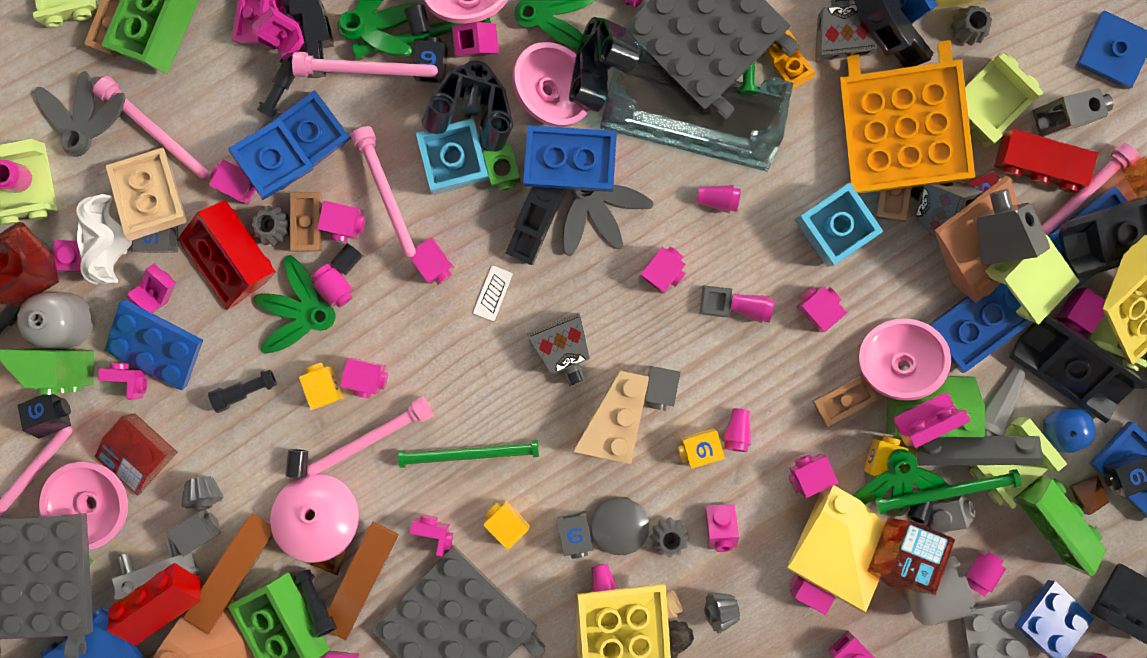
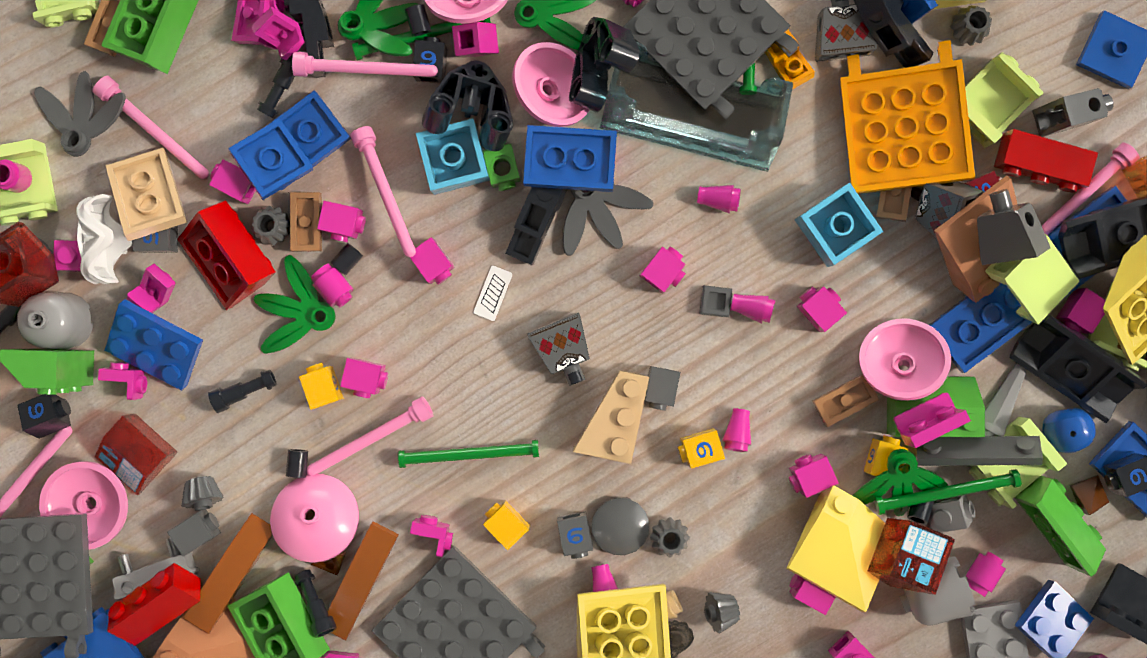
dark pink bracket [705,504,739,552] -> none

